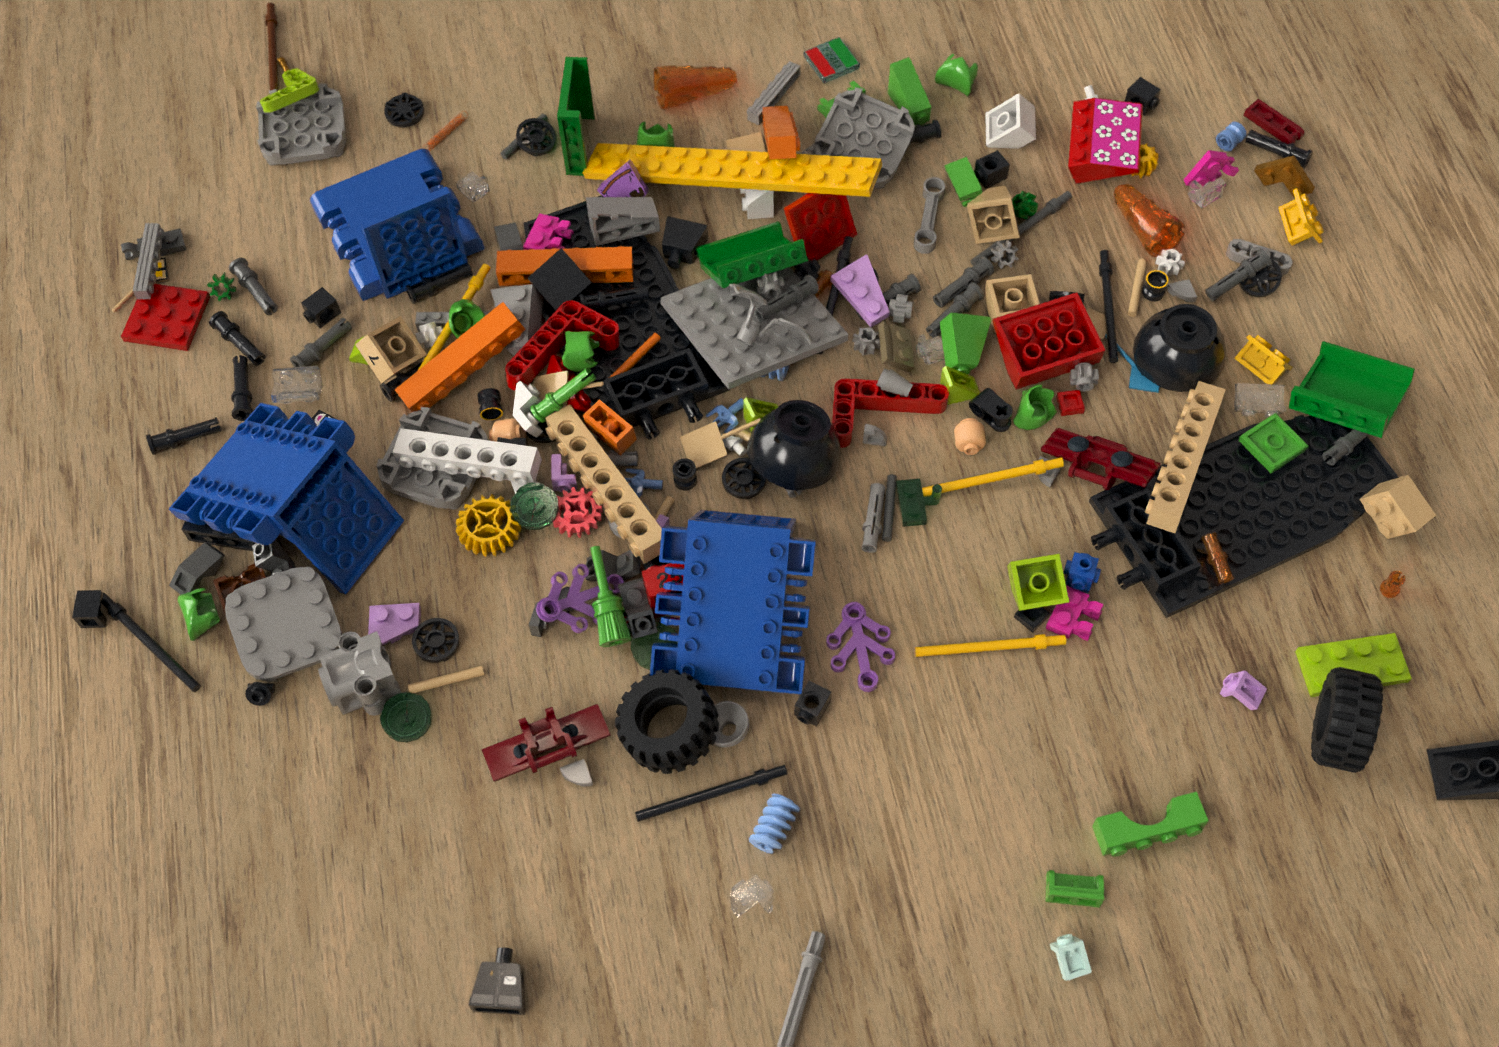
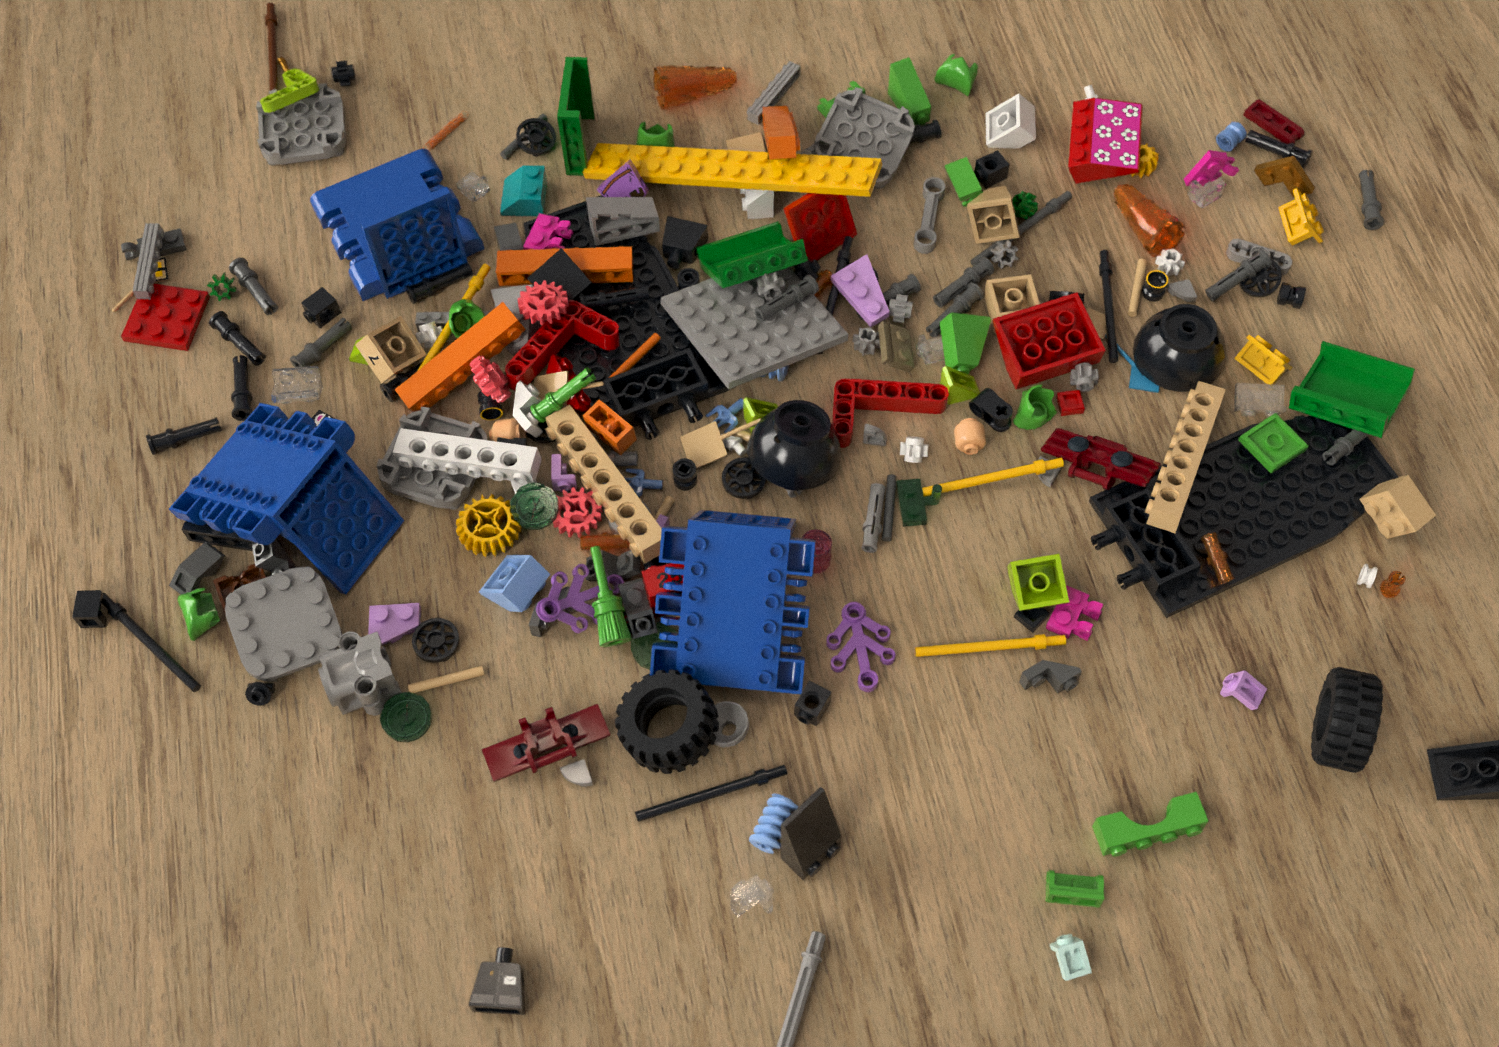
black wheel [384,93,424,127] -> none
bright green hair [562,331,600,372] -> none
light grey plant [729,283,812,347] -> none
tile [804,37,860,83] -> none
light grey cone [877,368,913,397] -> none
blue brick [1063,552,1101,593] -> none
black brick [1125,77,1161,116] -> none
lime plate [1295,633,1412,697] -> none
none -> black gear [332,60,356,87]
none -> coral gear [470,355,511,403]
none -> light blue slope [479,555,550,612]
none -> teal slope [500,165,547,216]
none -> coral gear [517,280,569,325]
none -> clear orange pin [580,532,630,551]
none -> black wheel [677,268,700,290]
none -> black slope [781,787,841,880]
none -> clear pink wheel [802,529,832,573]
none -> white gear [900,436,929,463]
none -> dark grey slope [1019,660,1082,694]
none -> black wheel [1277,282,1306,309]
none -> white bush [1357,564,1378,589]
none -> dark grey pin [1359,170,1384,230]

